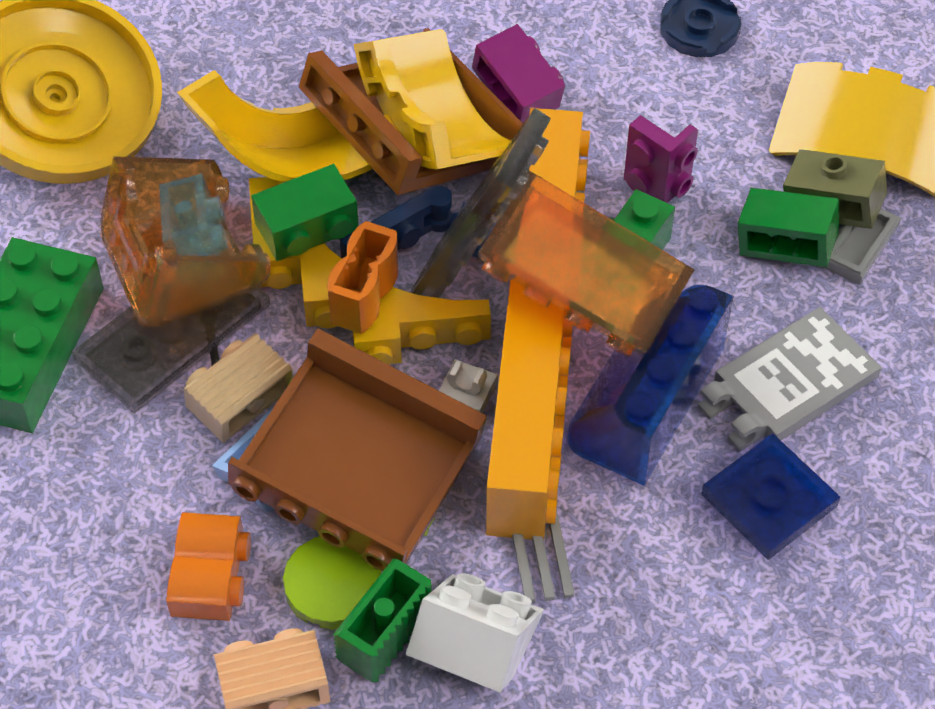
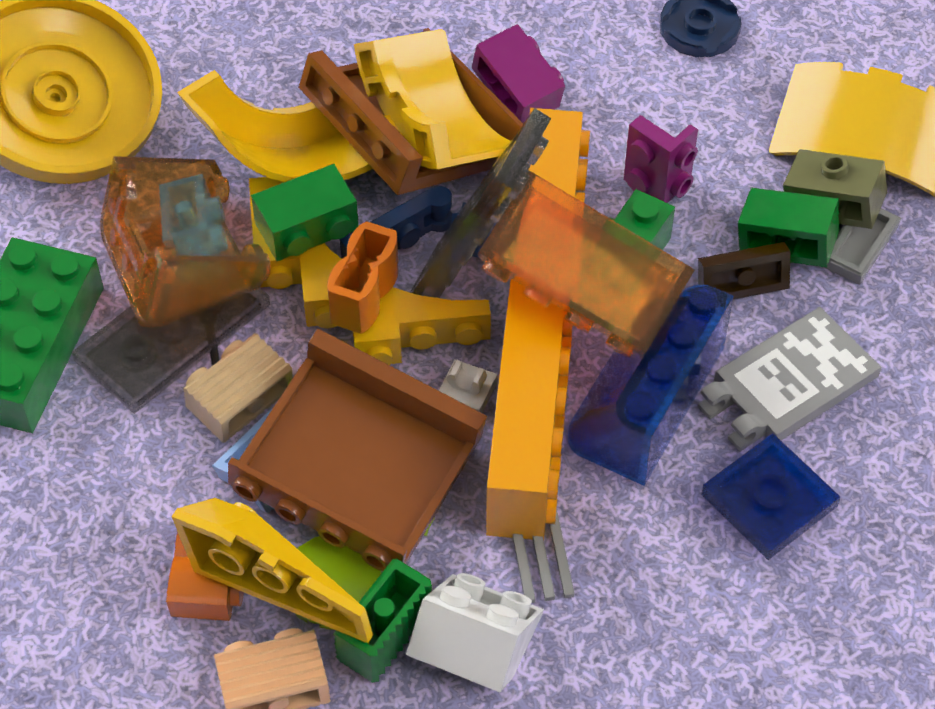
none -> yellow wedge [171,498,373,643]
none -> dark brown plate [698,242,790,305]

